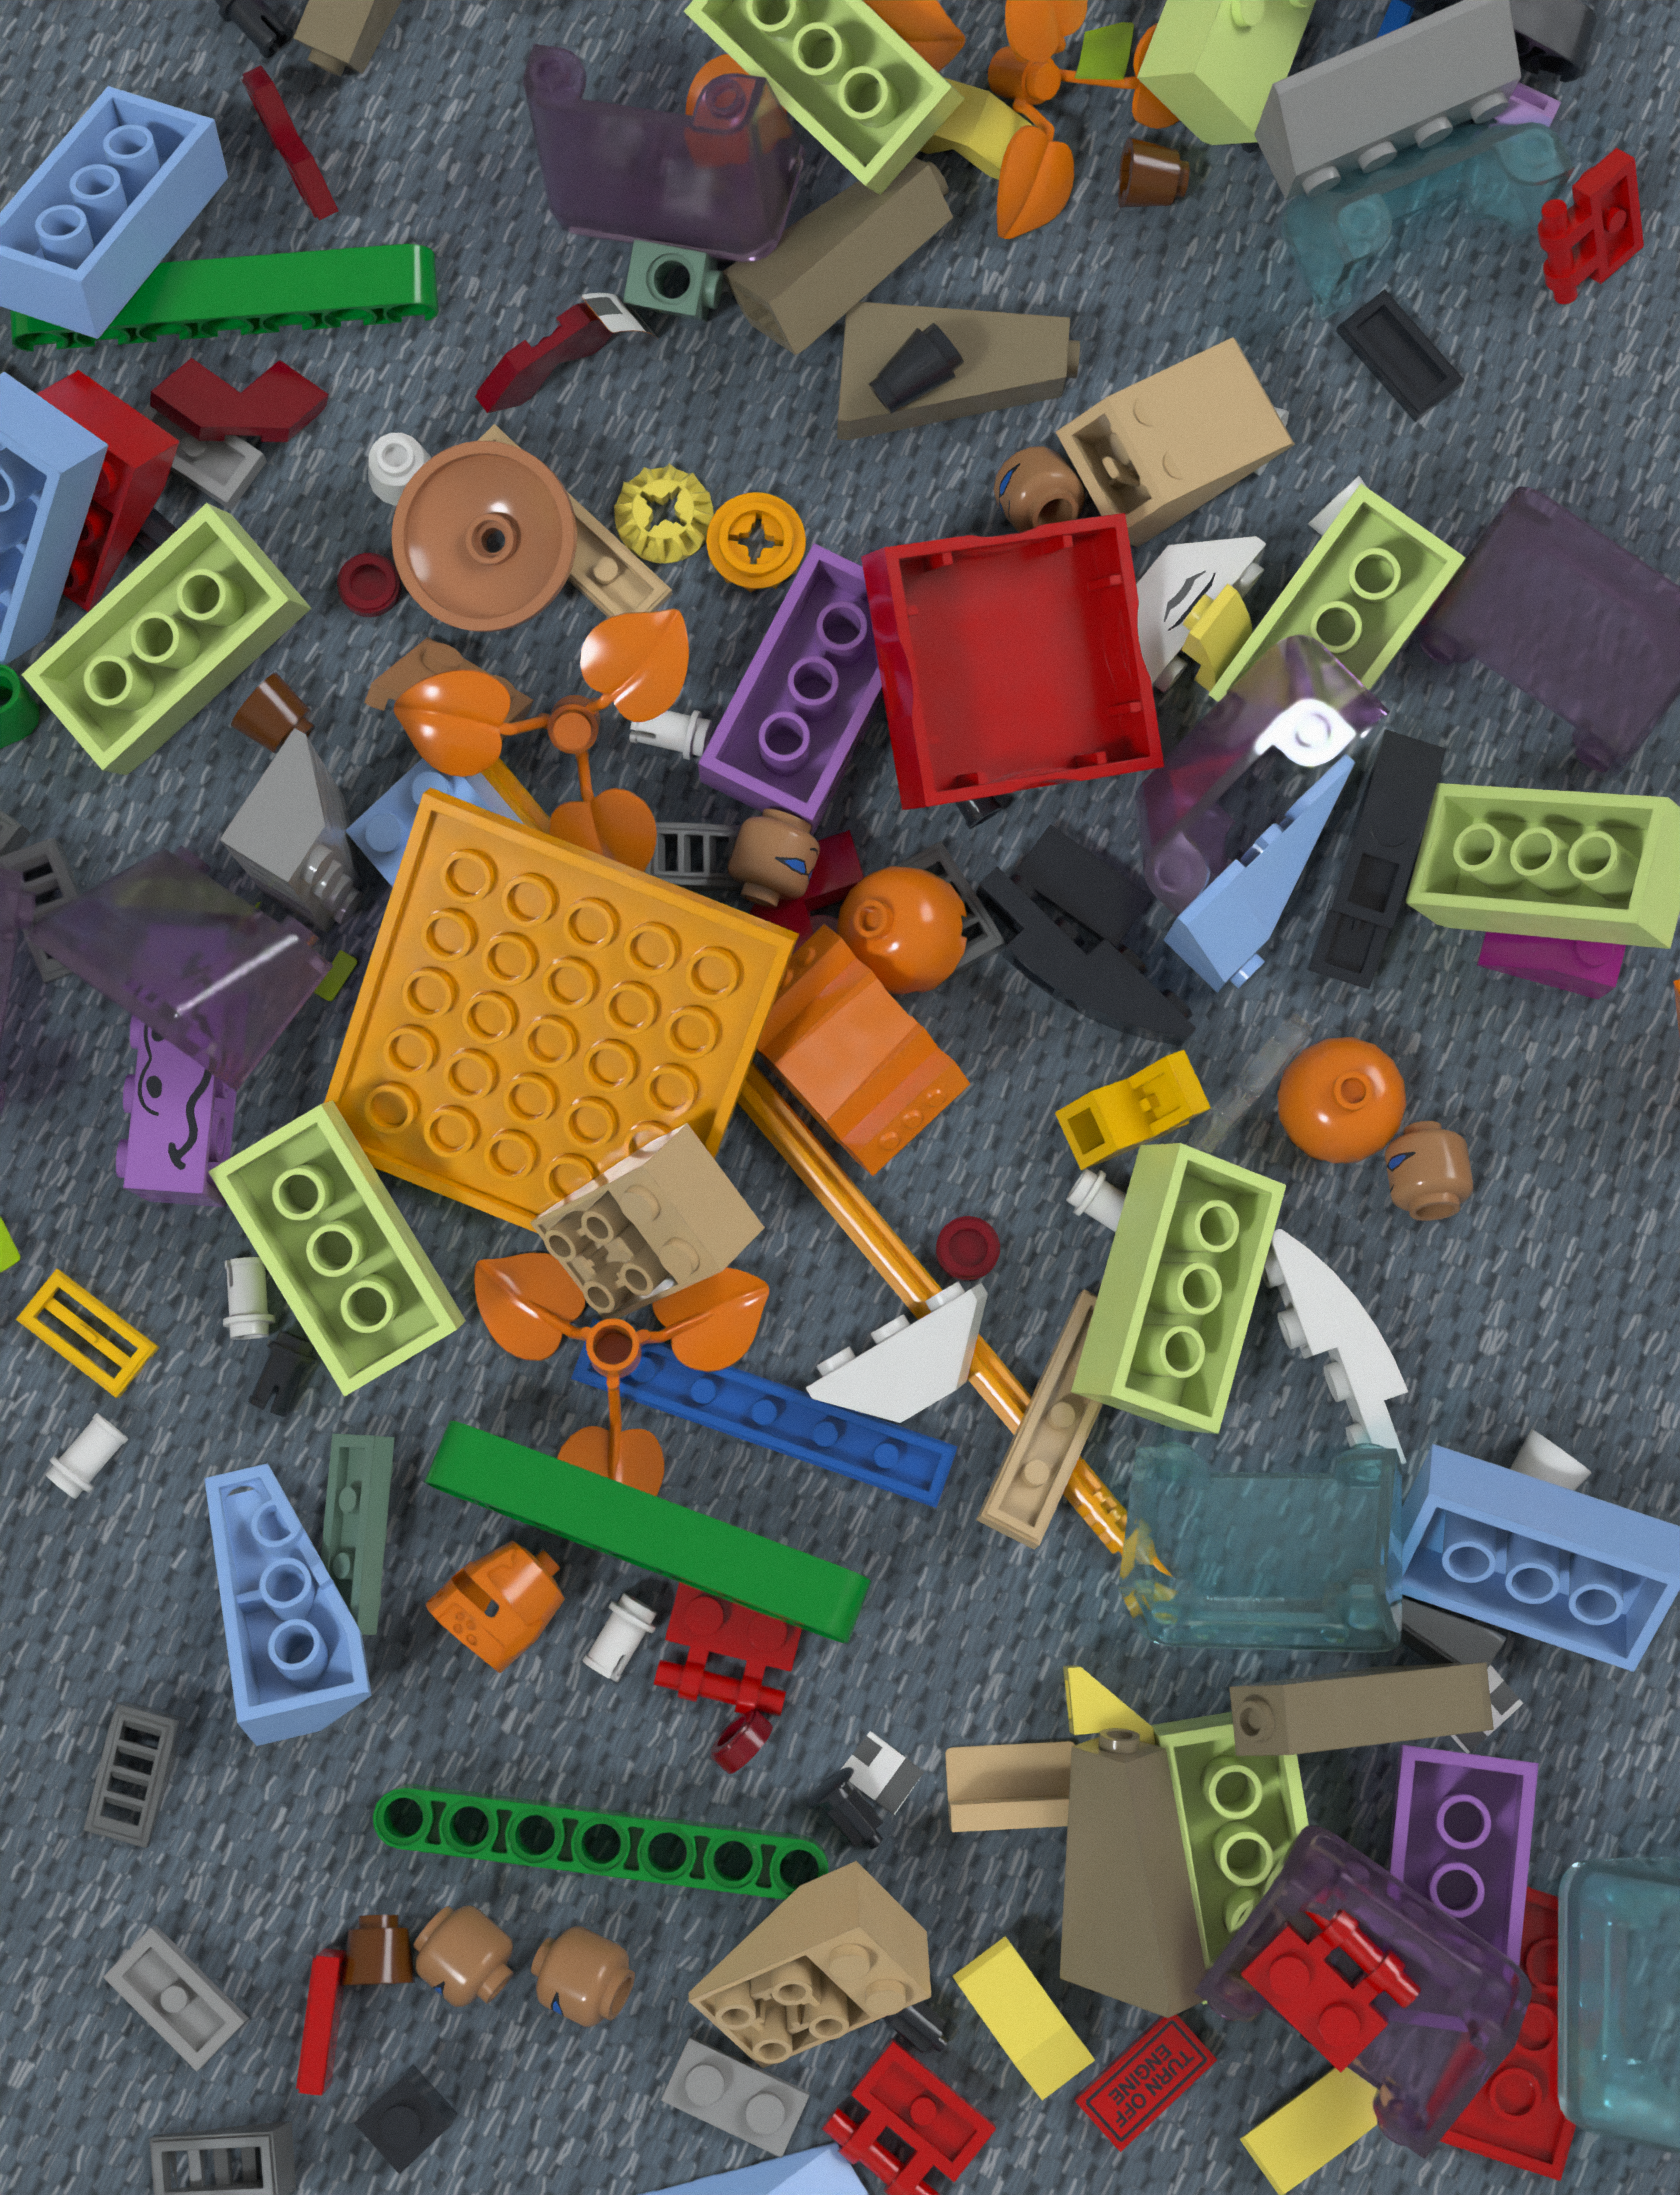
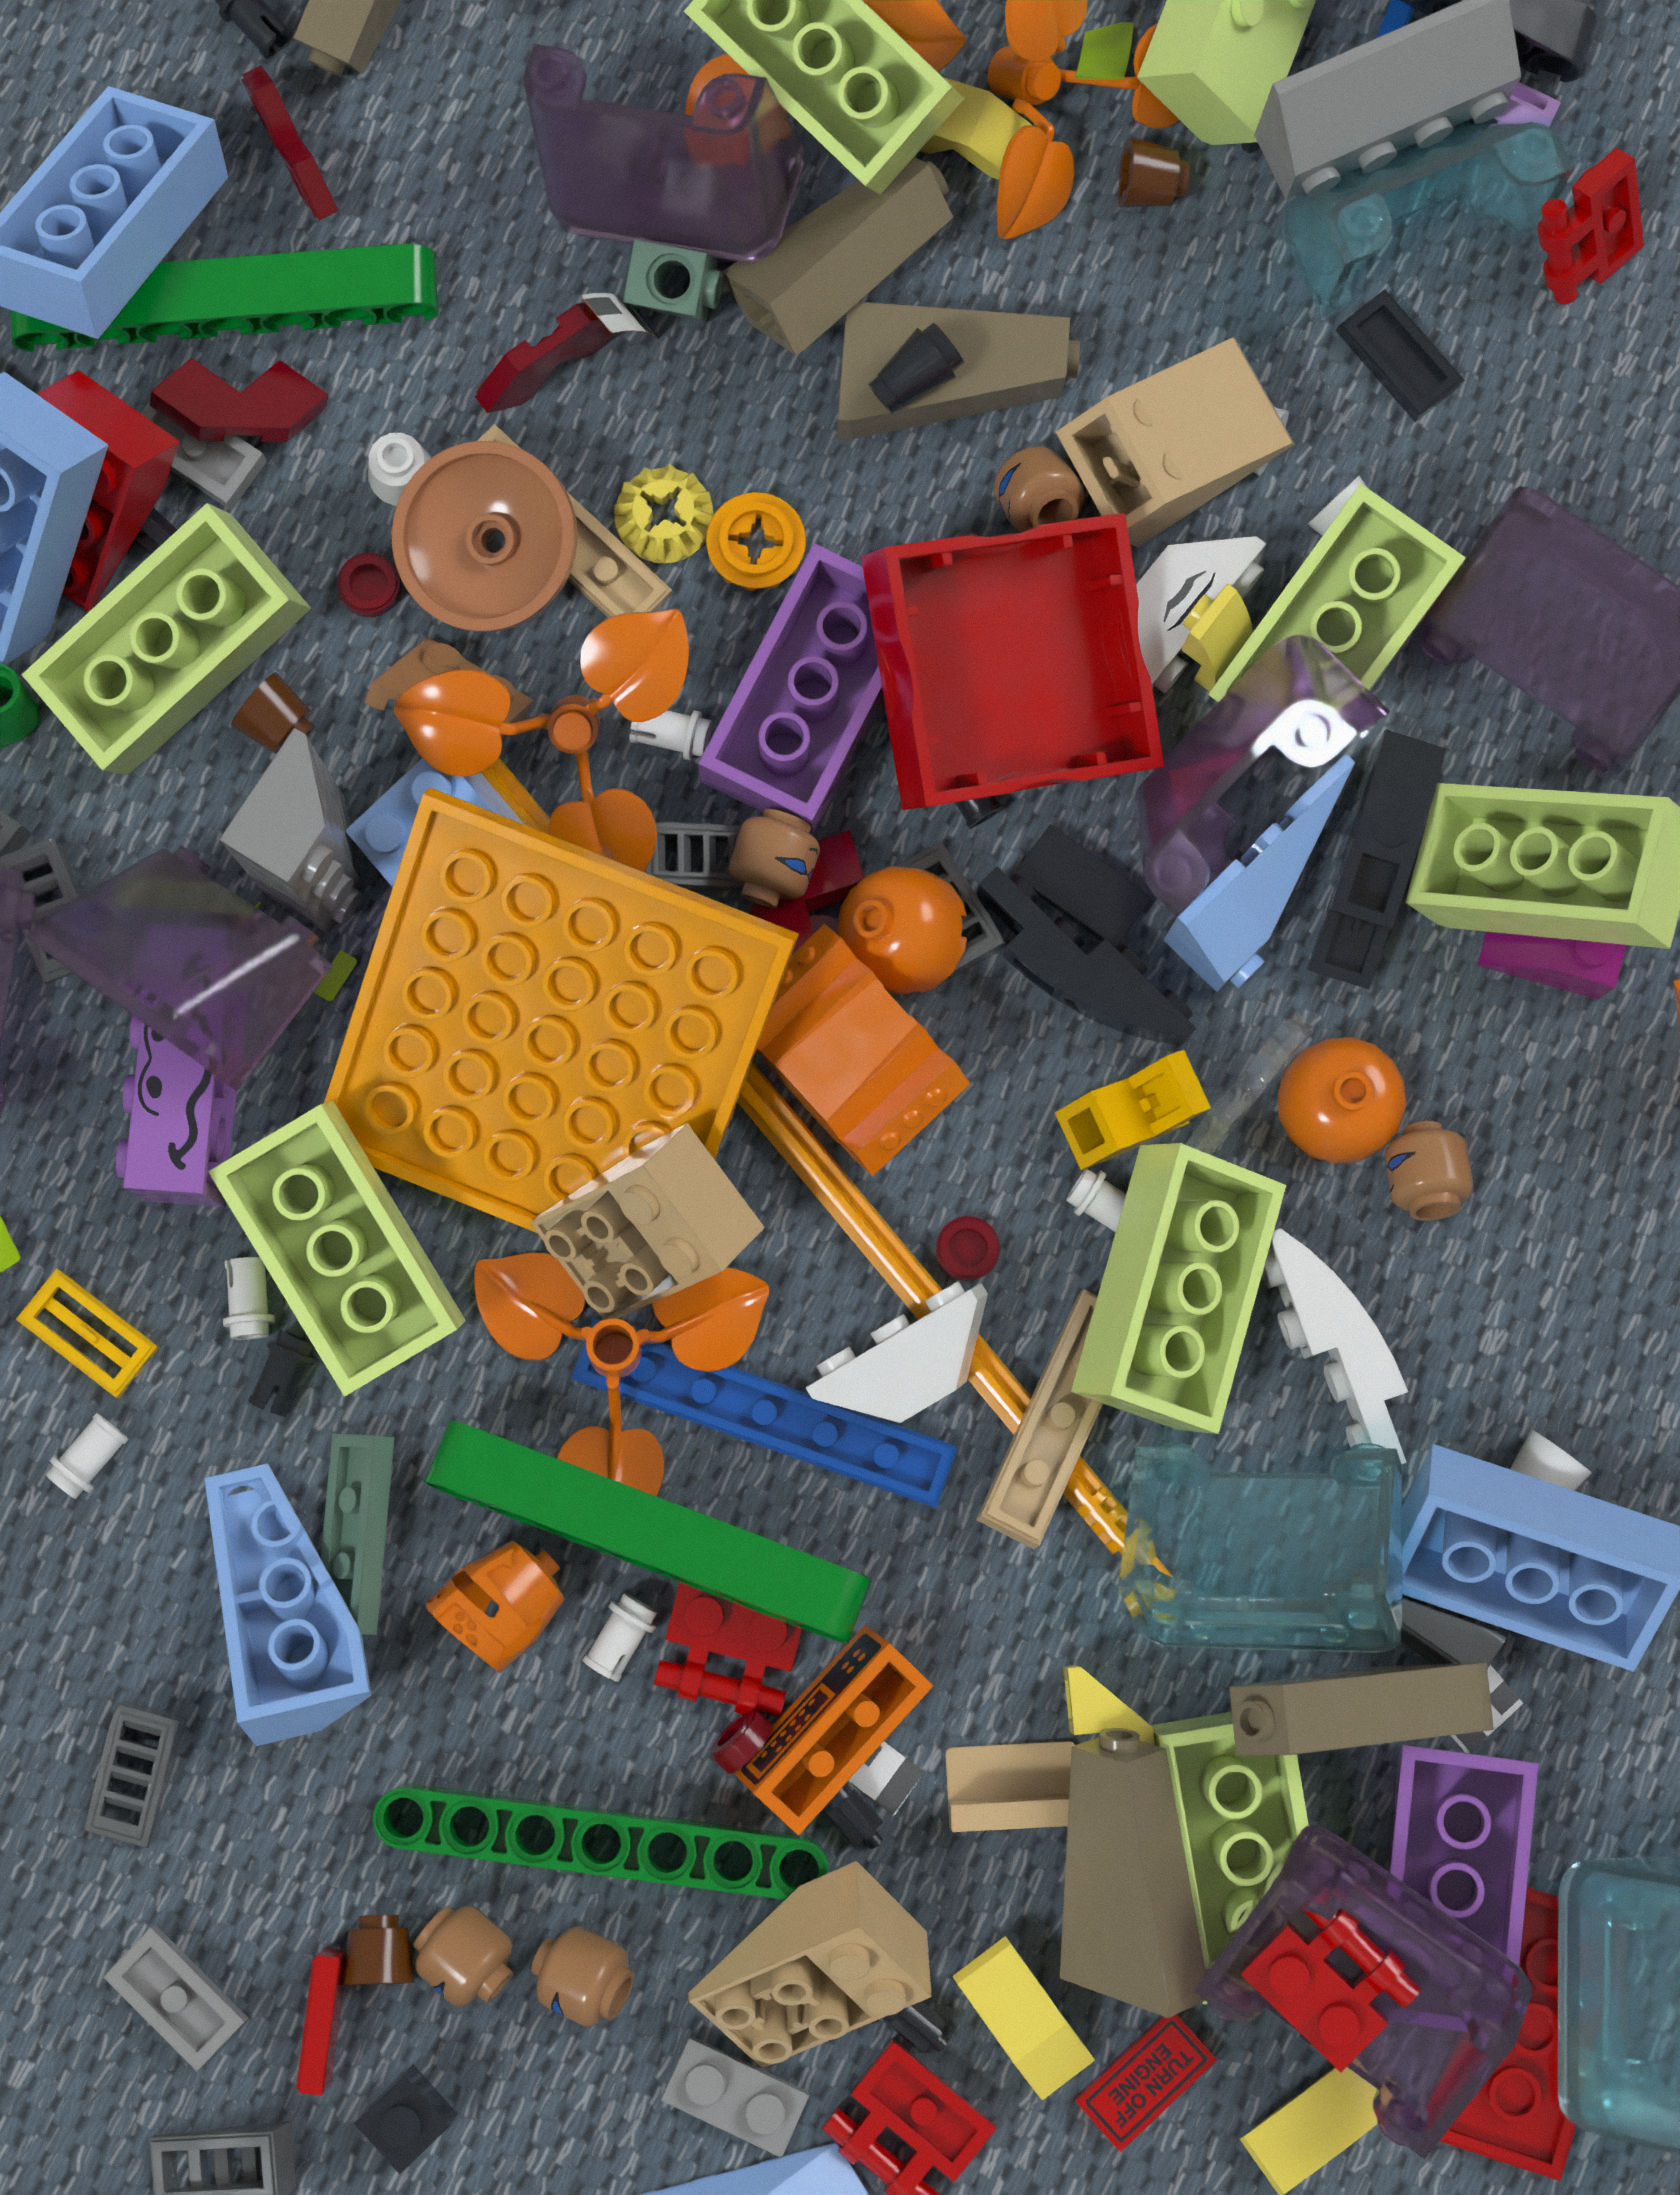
none -> orange brick [734,1625,934,1836]

